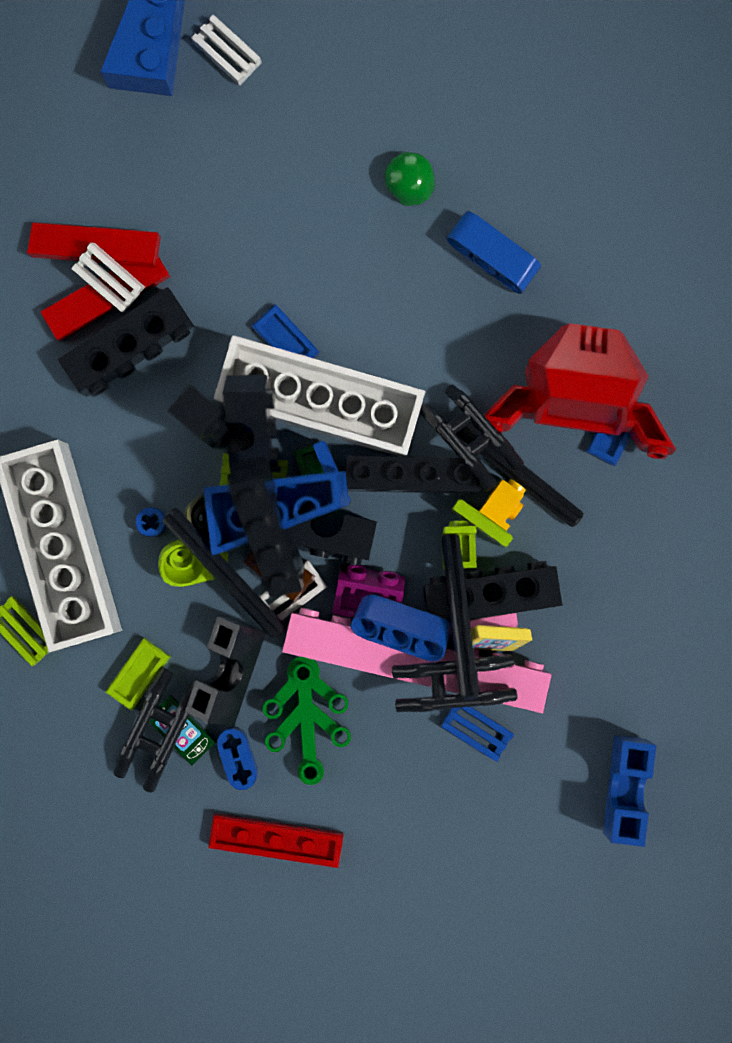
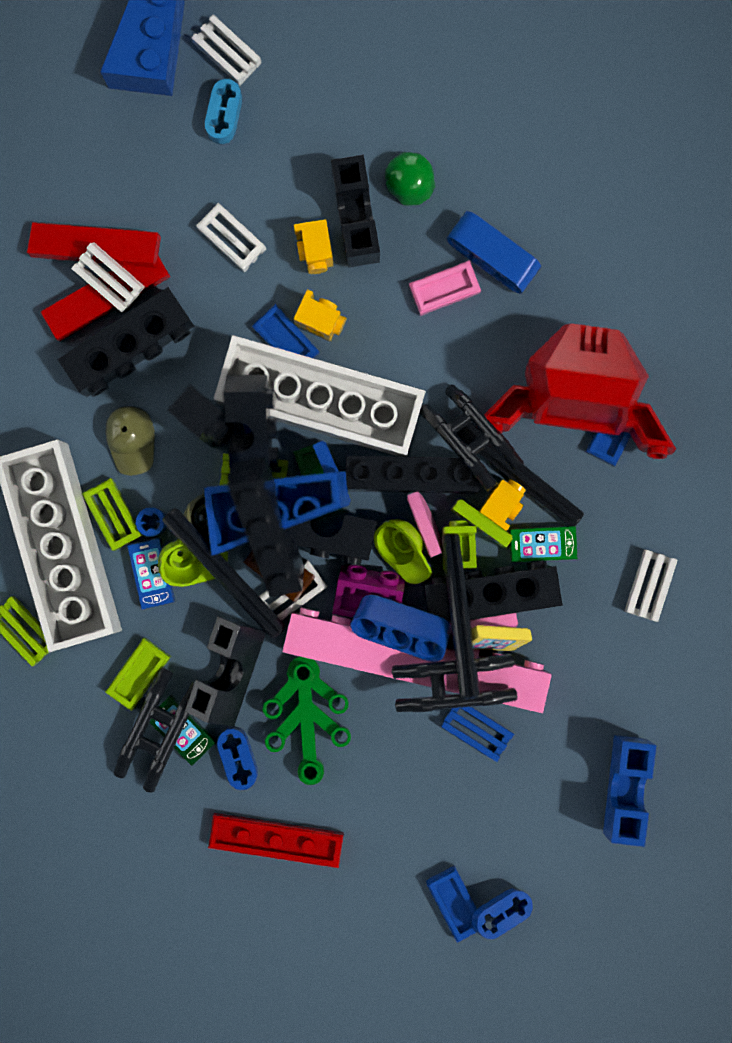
none -> lime tile [82,478,143,551]
none -> olive cap [105,406,155,476]
none -> tile [127,538,176,609]
none -> white tile [196,203,266,273]
none -> dark azure beam [205,79,242,144]
none -> yellow brick [293,289,347,342]
none -> yellow brick [294,219,333,274]
none -> black arch [331,154,380,268]
none -> lime cap [373,519,432,584]
none -> bright pink tile [407,491,443,557]
none -> bright pink tile [409,261,481,316]
none -> blue tile [426,865,486,943]
none -> blue beam [472,888,533,939]
none -> tile [509,526,578,562]
none -> white tile [624,550,678,622]

